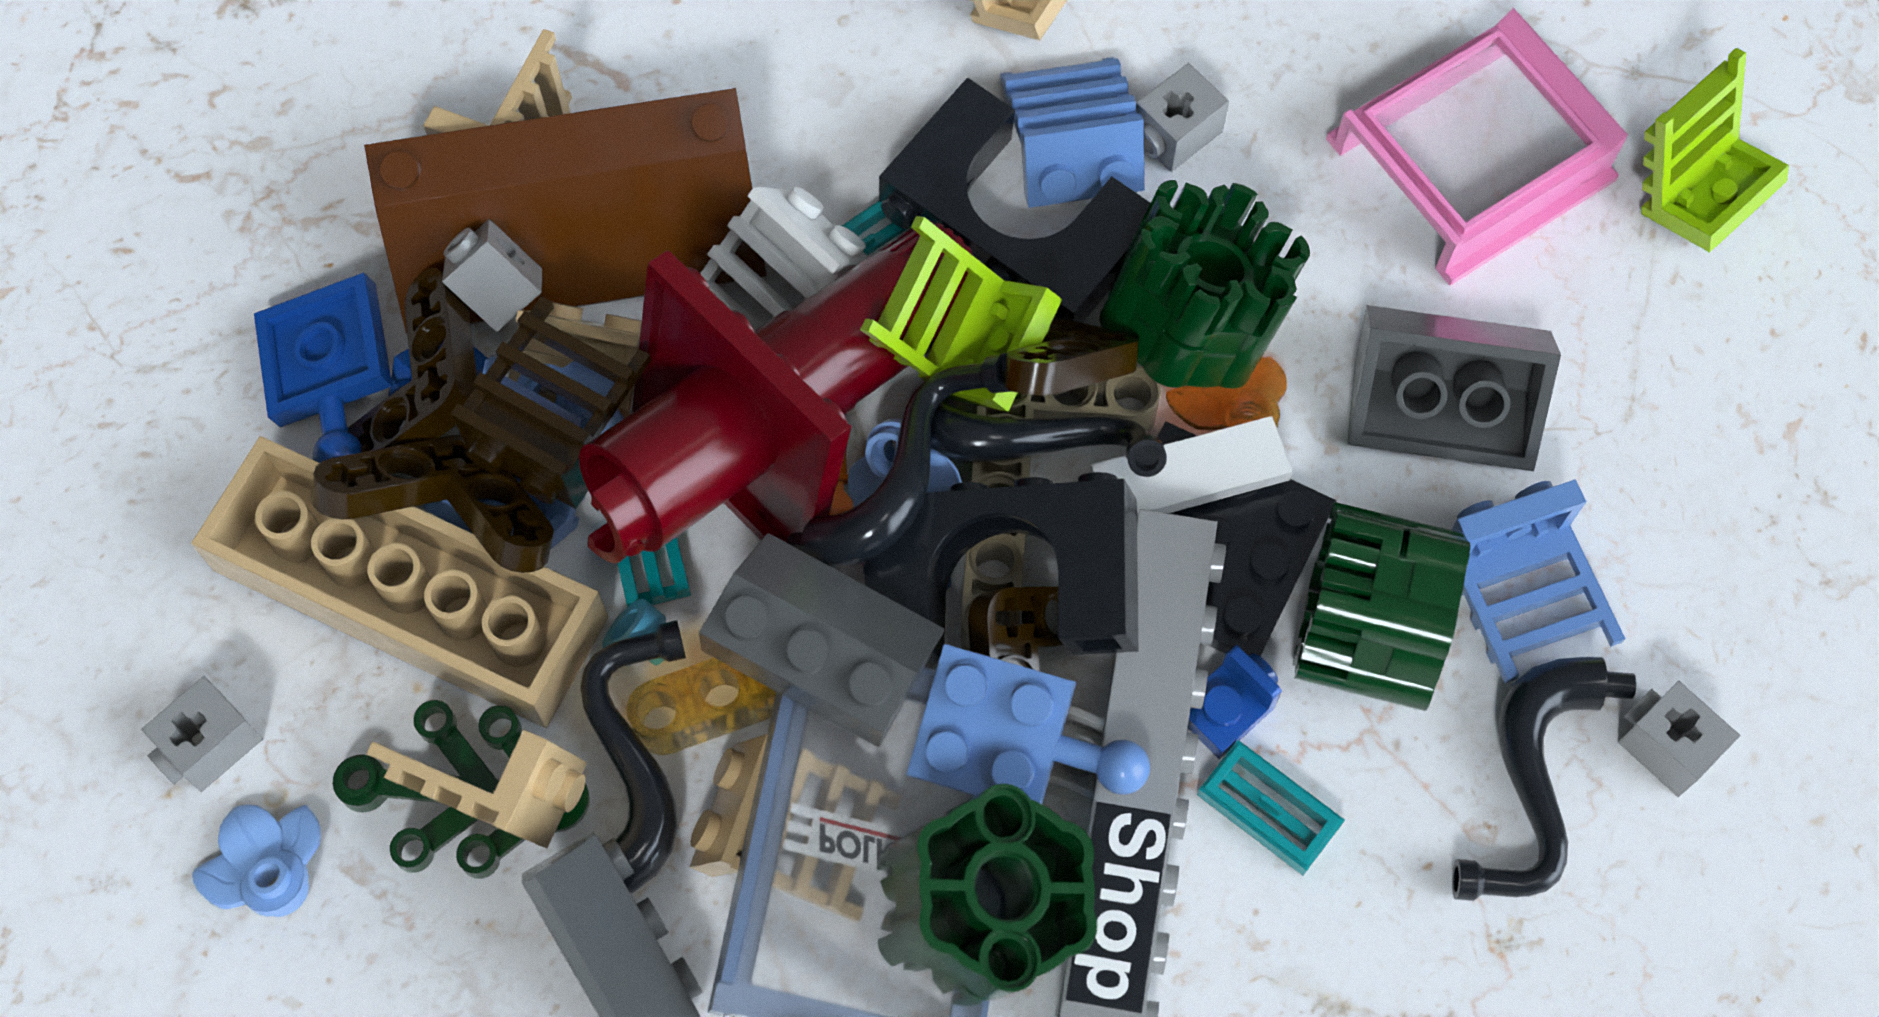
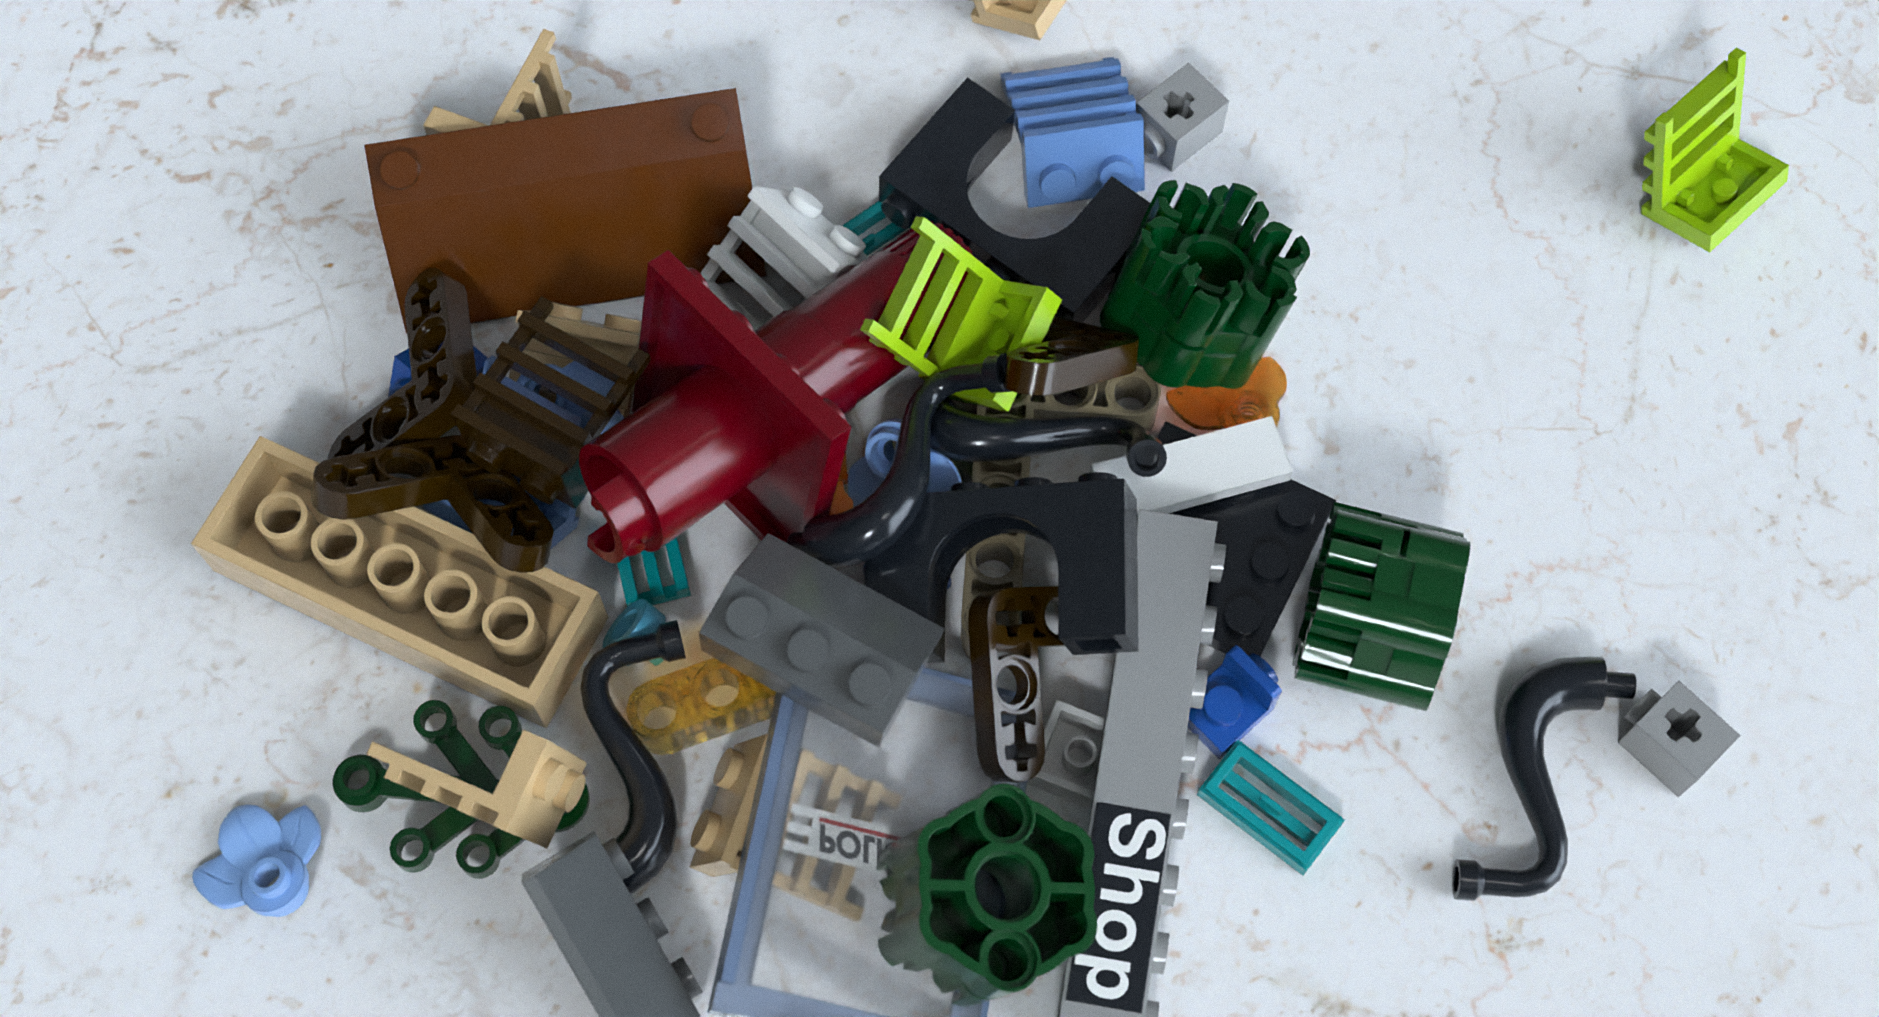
light grey brick [141,676,263,792] -> none
blue plate [254,272,393,463] -> none
light grey brick [442,219,542,332] -> none
medium blue plate [906,644,1150,804] -> none
piece [1326,8,1628,286] -> none
dark grey slope [1347,305,1561,471] -> none
medium blue plate [1451,479,1626,683] -> none

